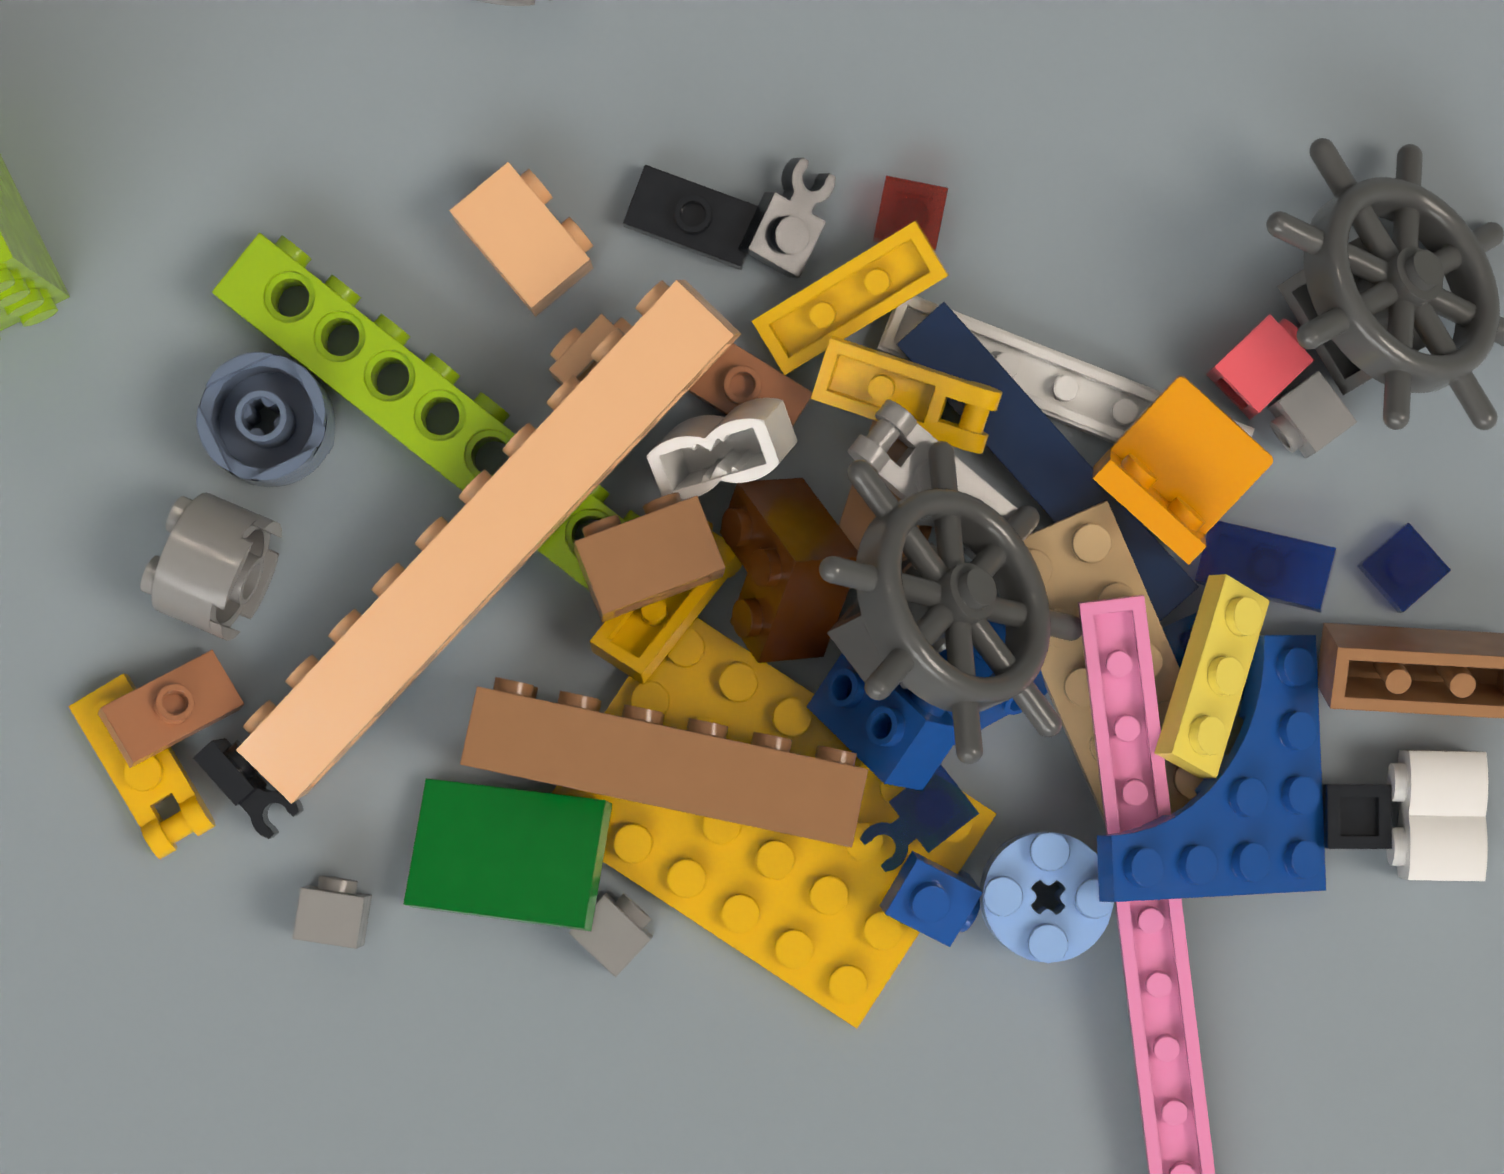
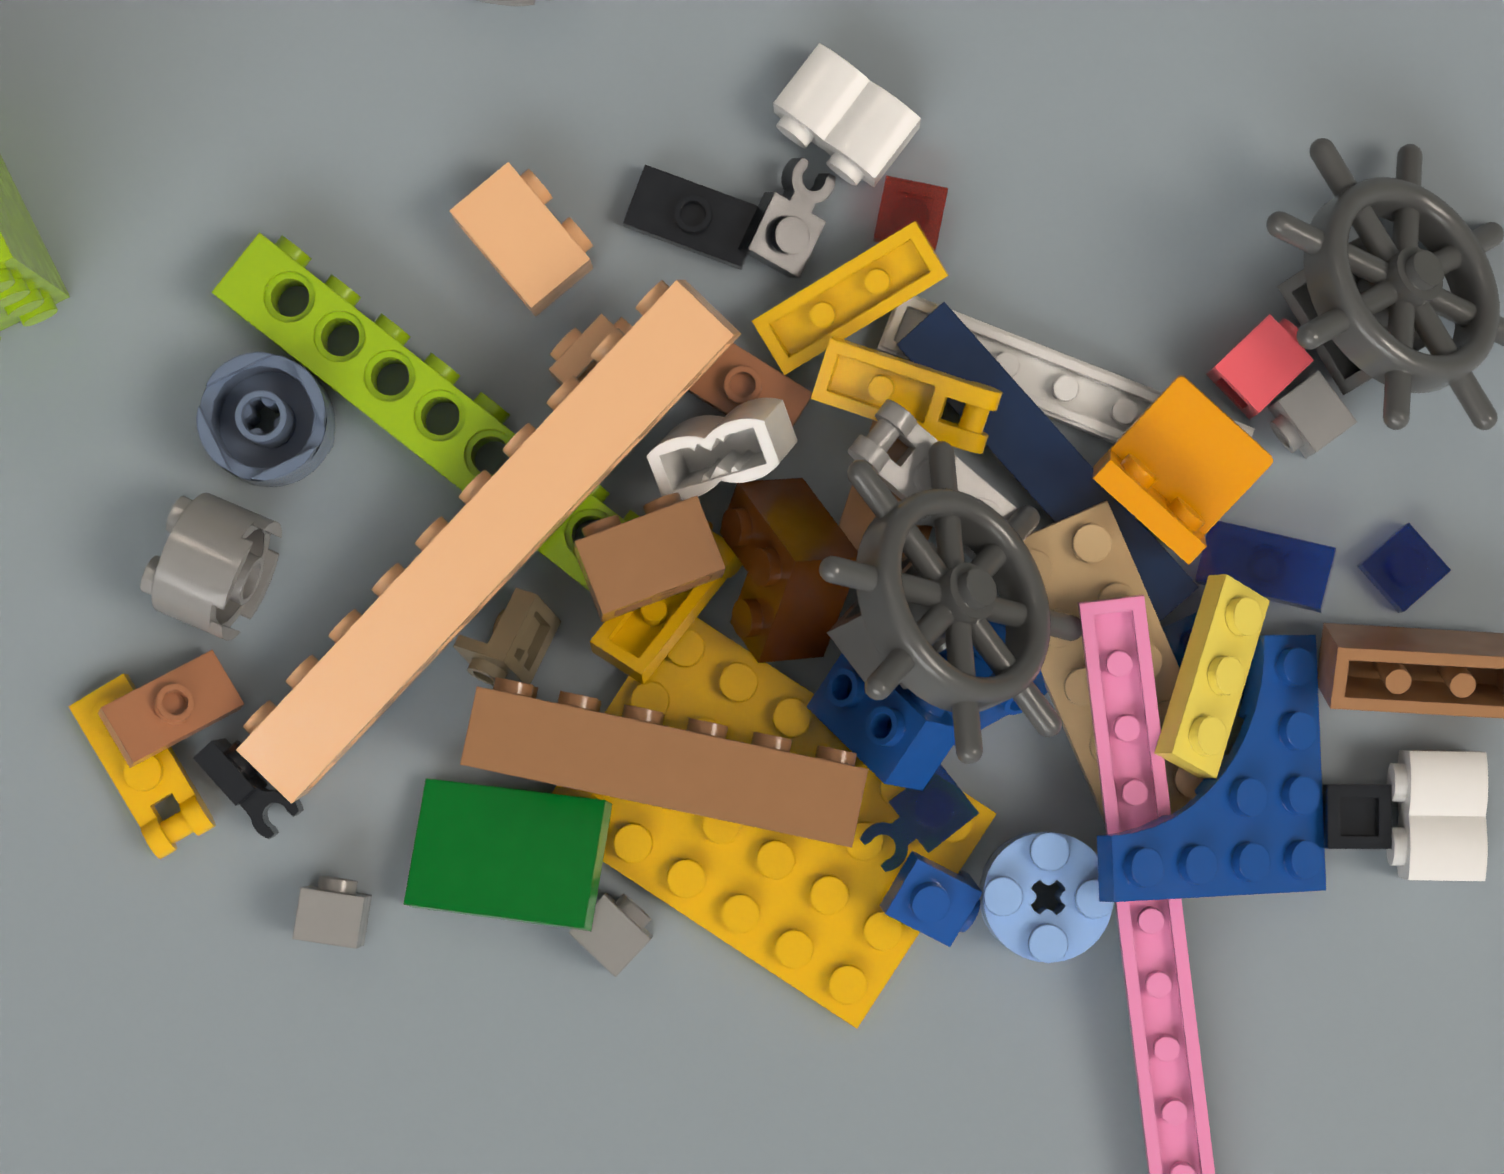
none -> dark tan bracket [453,588,561,686]
none -> white brick [773,43,921,187]

